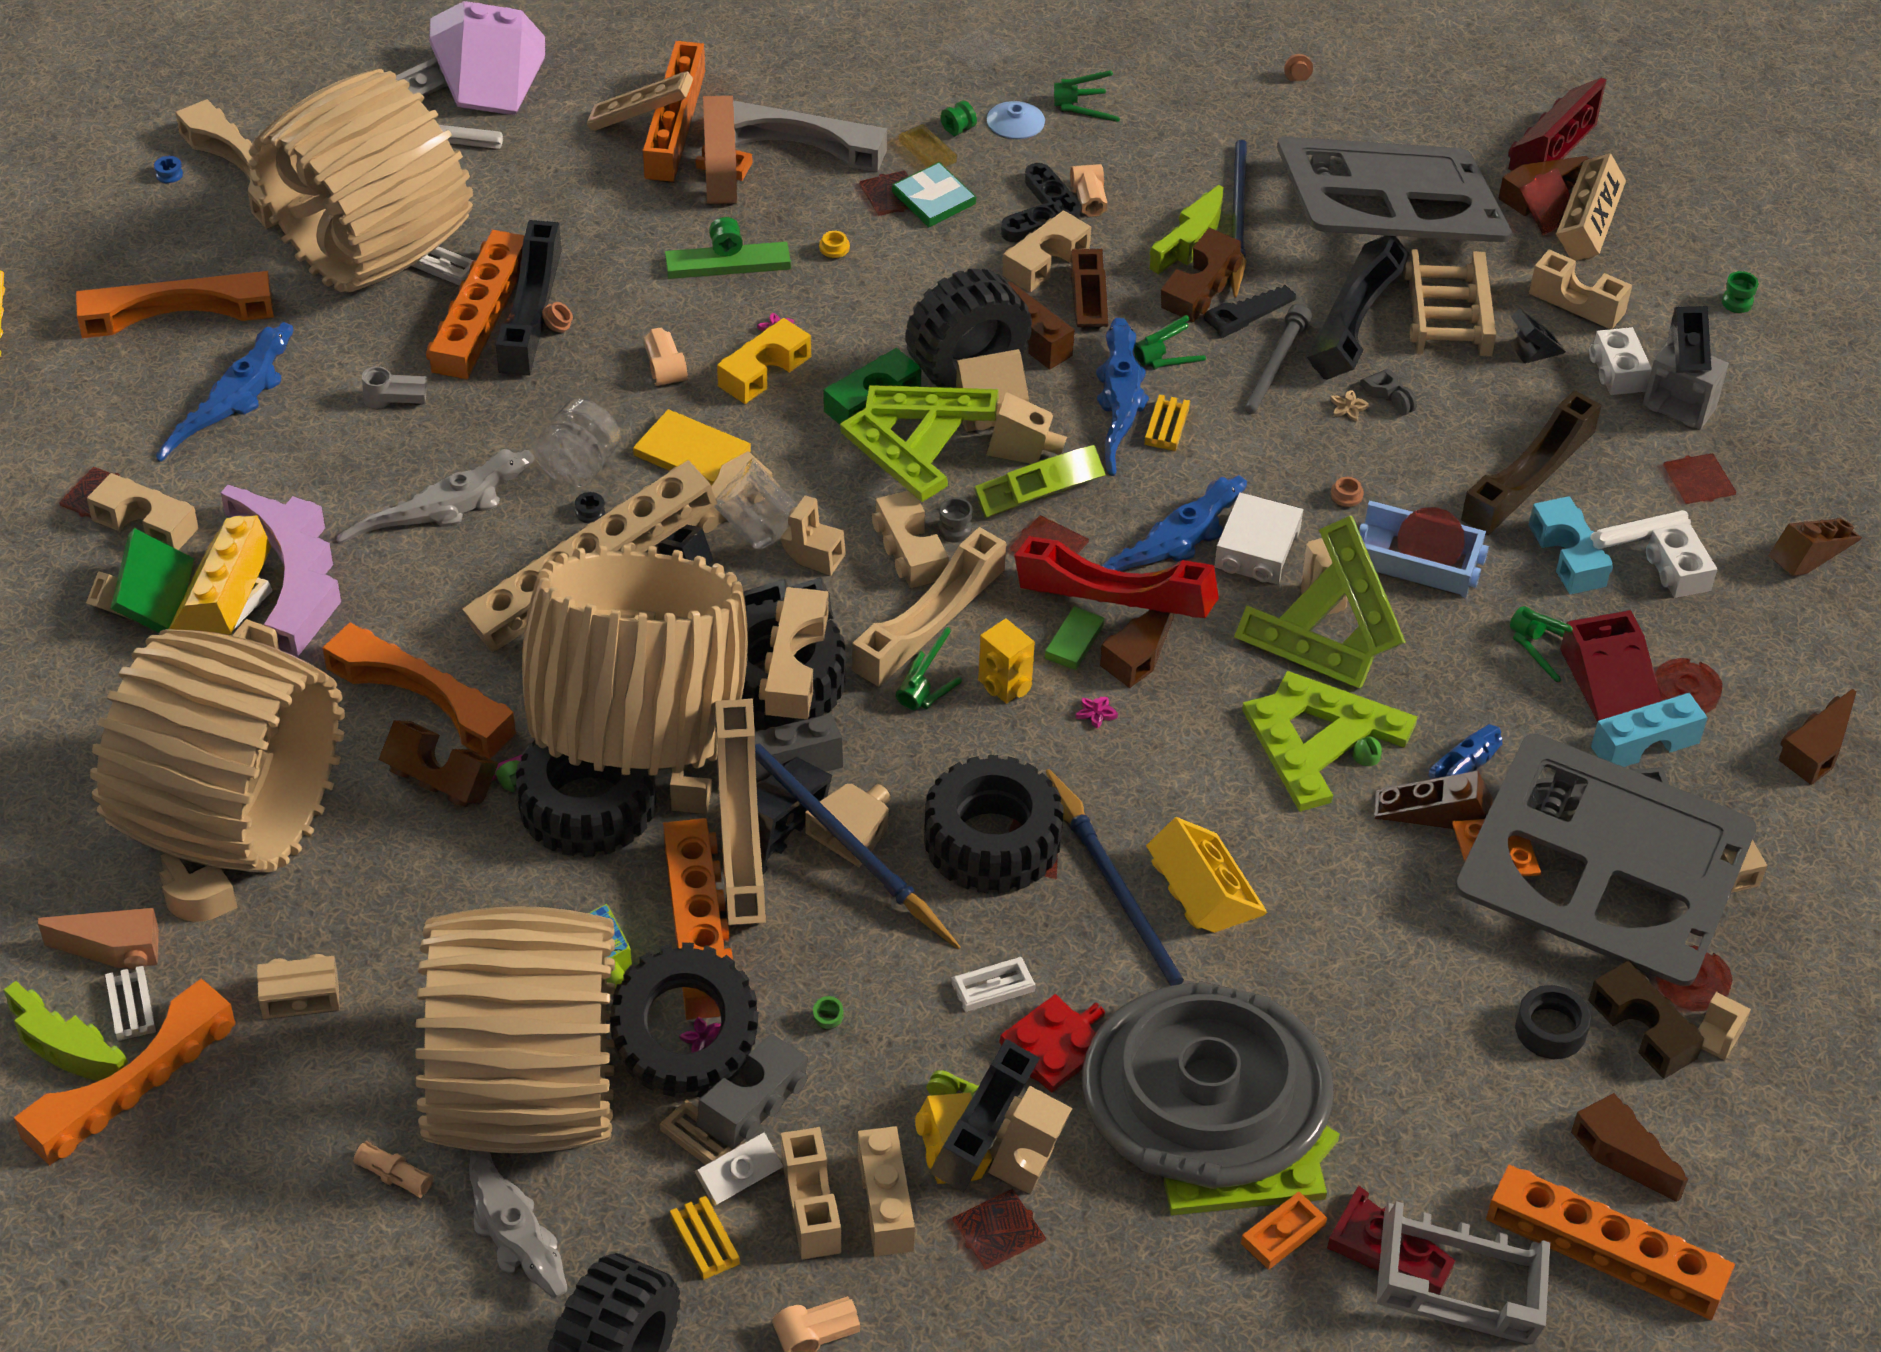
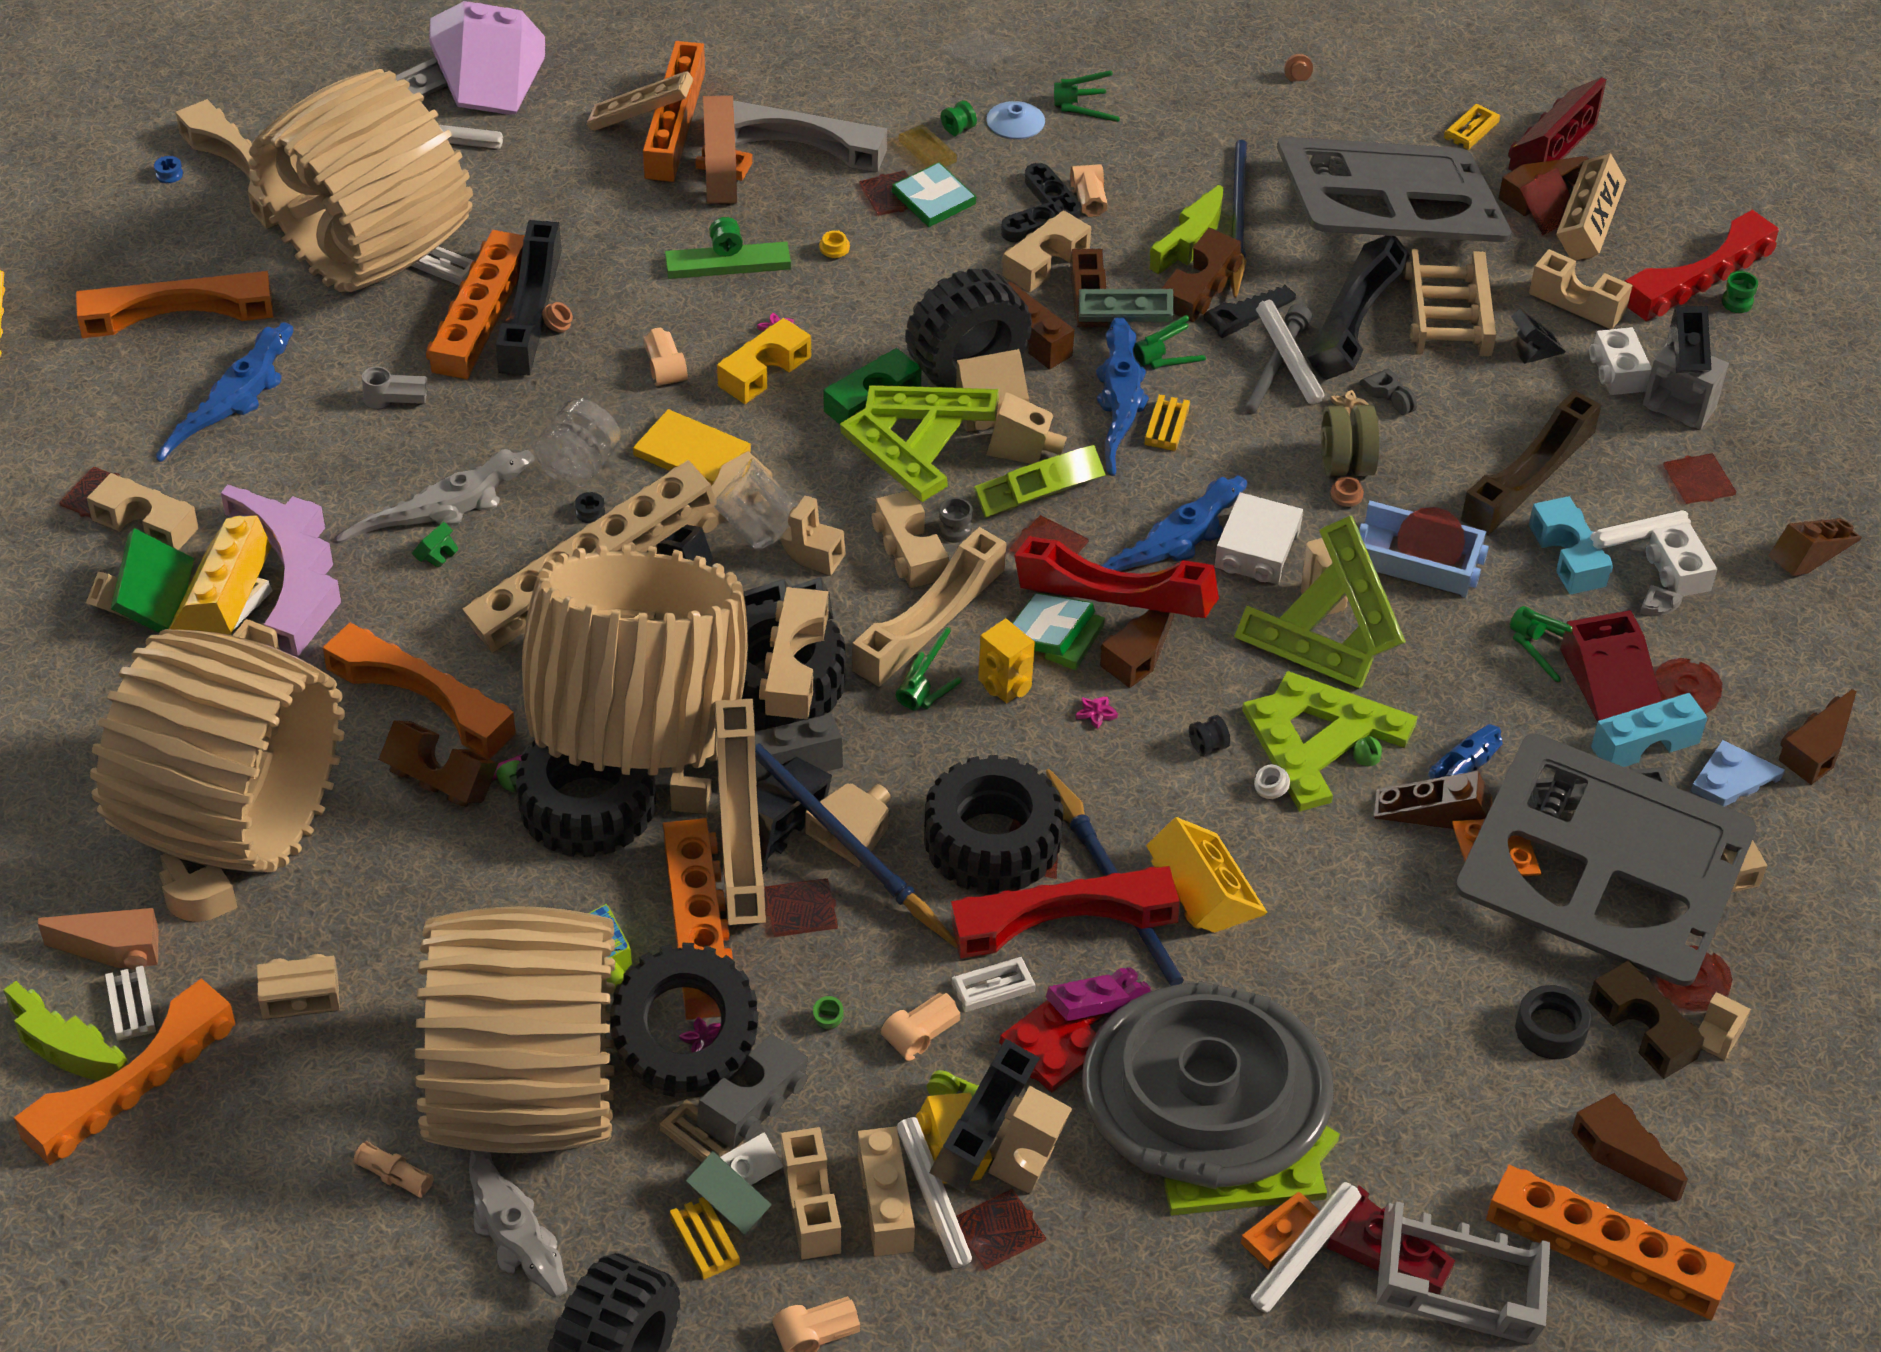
none -> green tile [412,522,458,567]
none -> sand green tile [686,1151,772,1235]
none -> clear red piece [764,878,838,937]
none -> light nougat piece [881,992,960,1061]
none -> white axle [897,1117,972,1268]
none -> red arch [951,866,1180,959]
none -> tile [1012,593,1096,656]
none -> magenta hinge [1045,967,1151,1021]
none -> sand green tile [1079,289,1173,322]
none -> black wheel [1189,715,1231,757]
none -> white axle [1250,1182,1361,1313]
none -> white plate [1254,764,1290,799]
none -> white axle [1256,300,1325,405]
none -> olive wheel [1321,405,1379,477]
none -> yellow tile [1444,104,1500,150]
none -> red arch [1625,209,1779,322]
none -> light grey tile [1640,585,1683,616]
none -> light blue wing [1690,740,1785,807]

